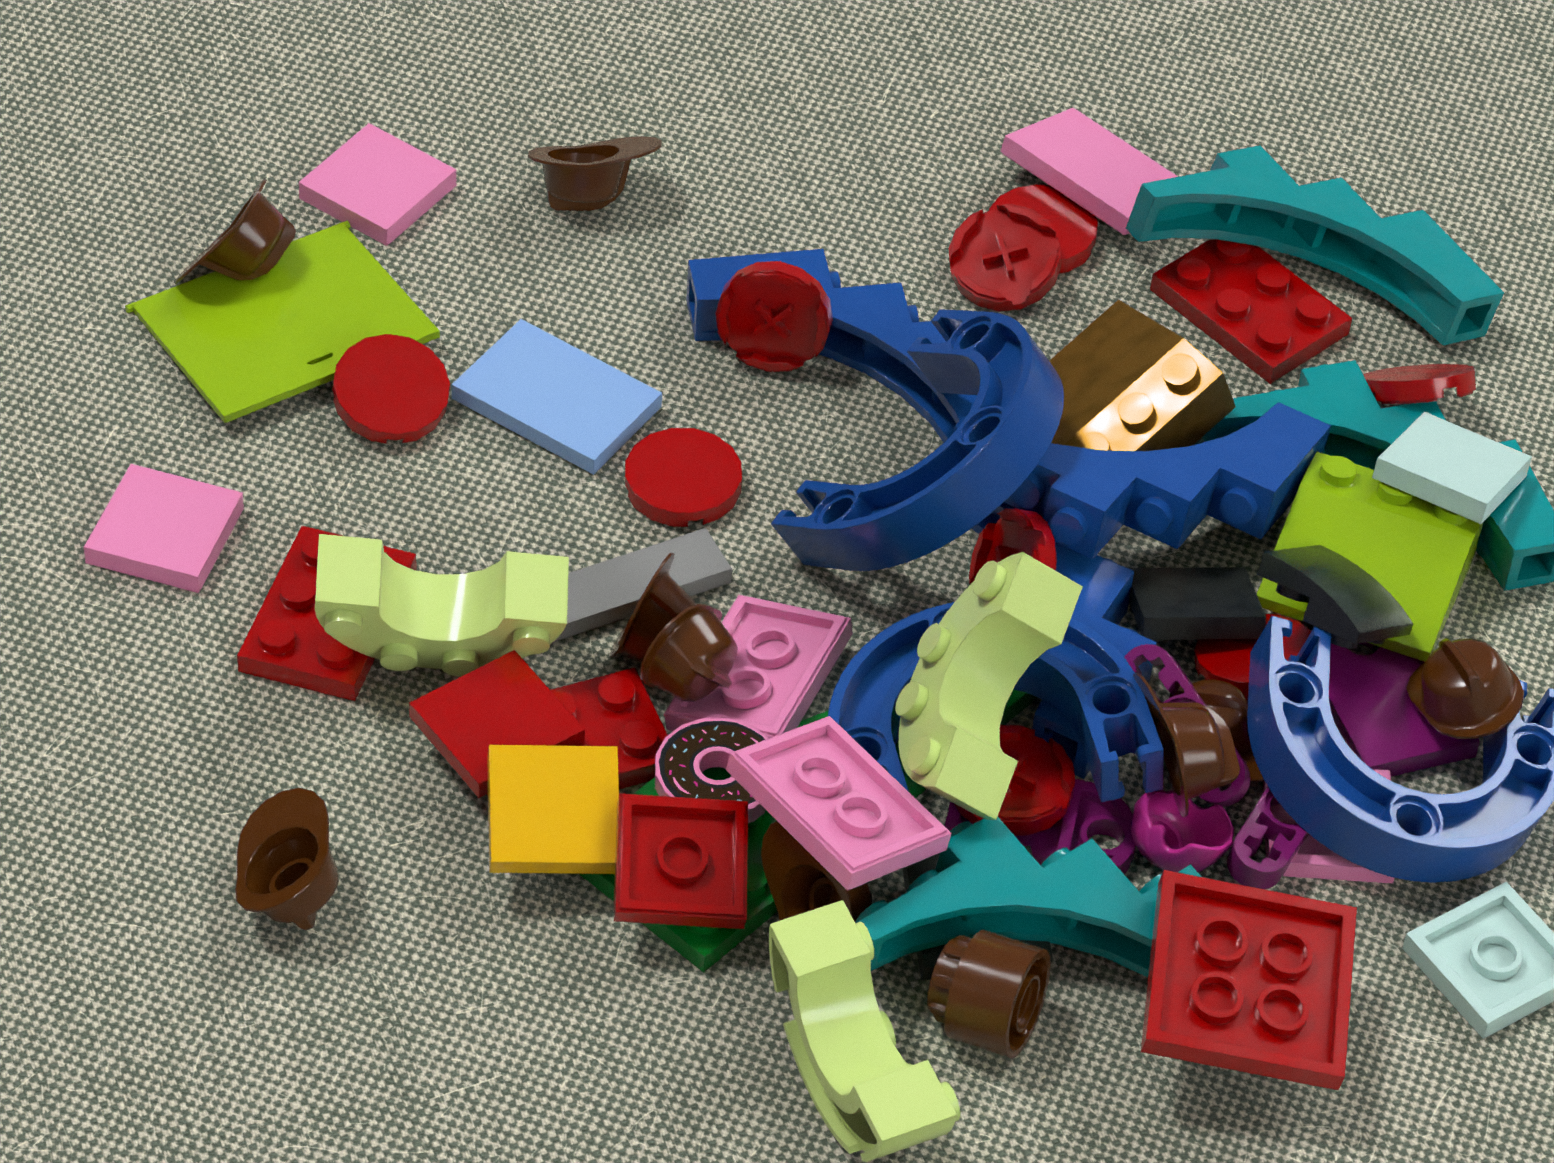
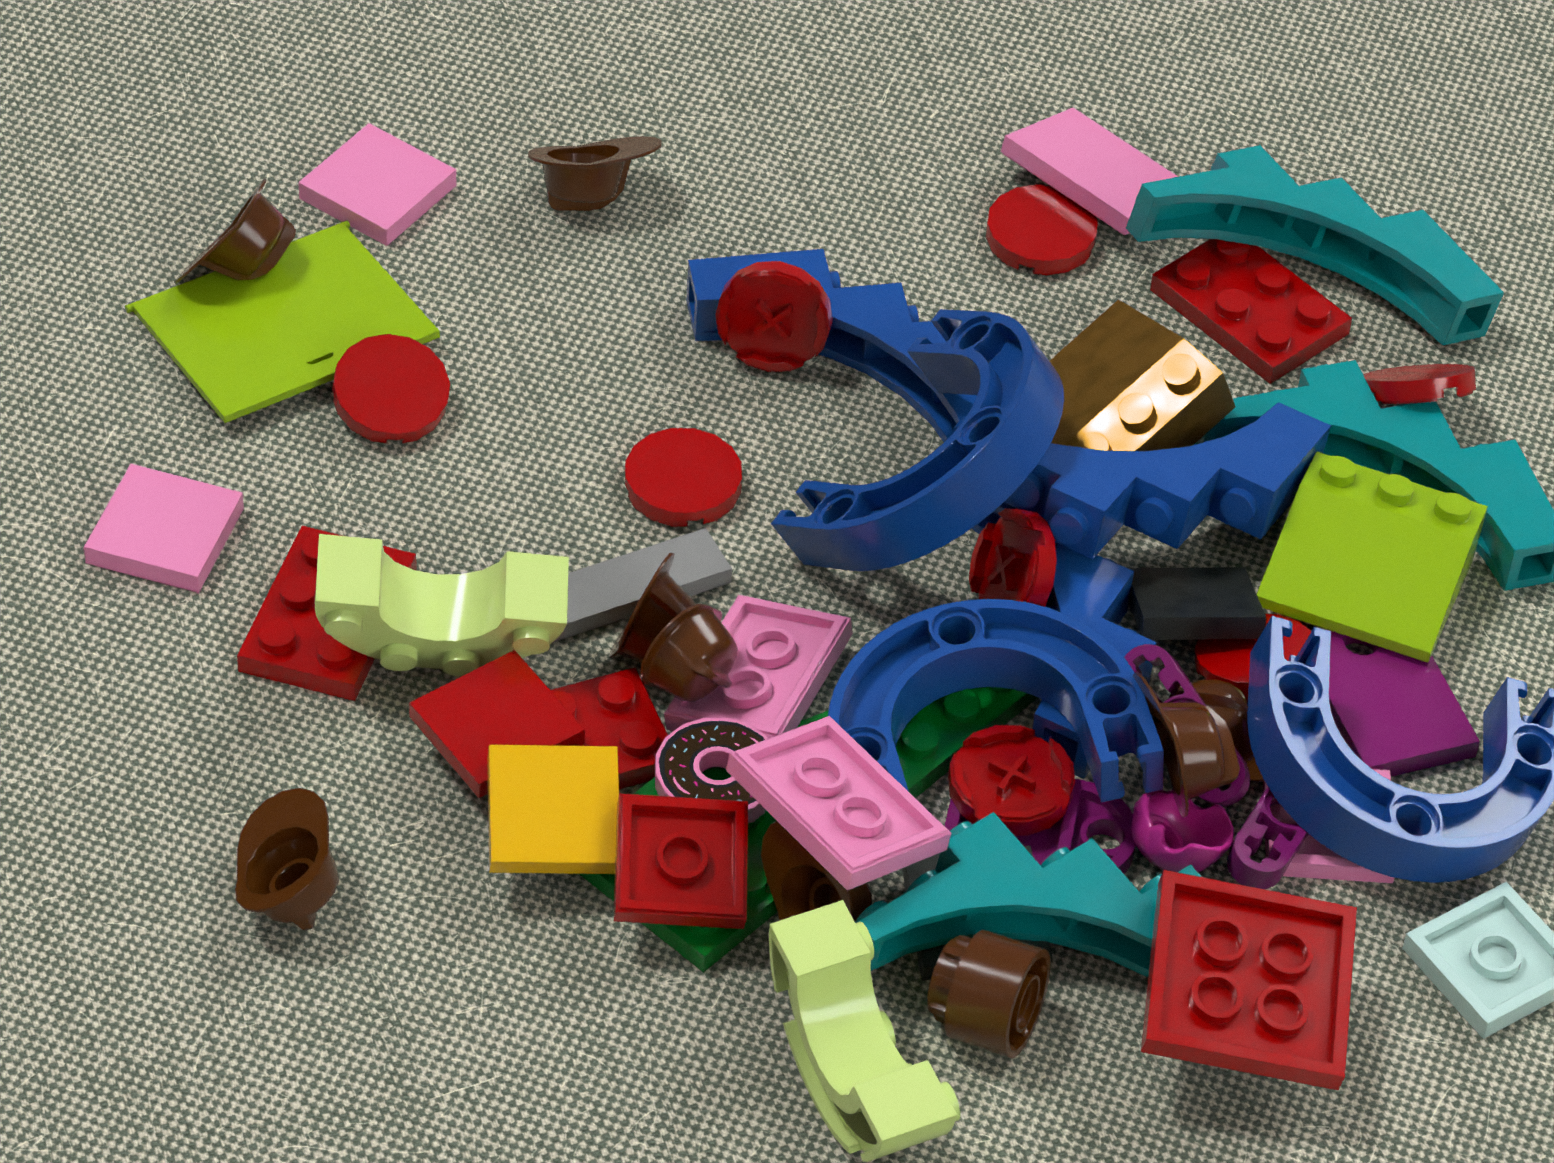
light blue tile [451,319,662,475] -> none
yellowish green brick [895,552,1083,820] -> none
red tile [948,204,1062,312] -> none
slope [1257,545,1413,649] -> none
light aqua tile [1372,412,1532,524] -> none
reddish brown piece [1406,638,1524,739] -> none

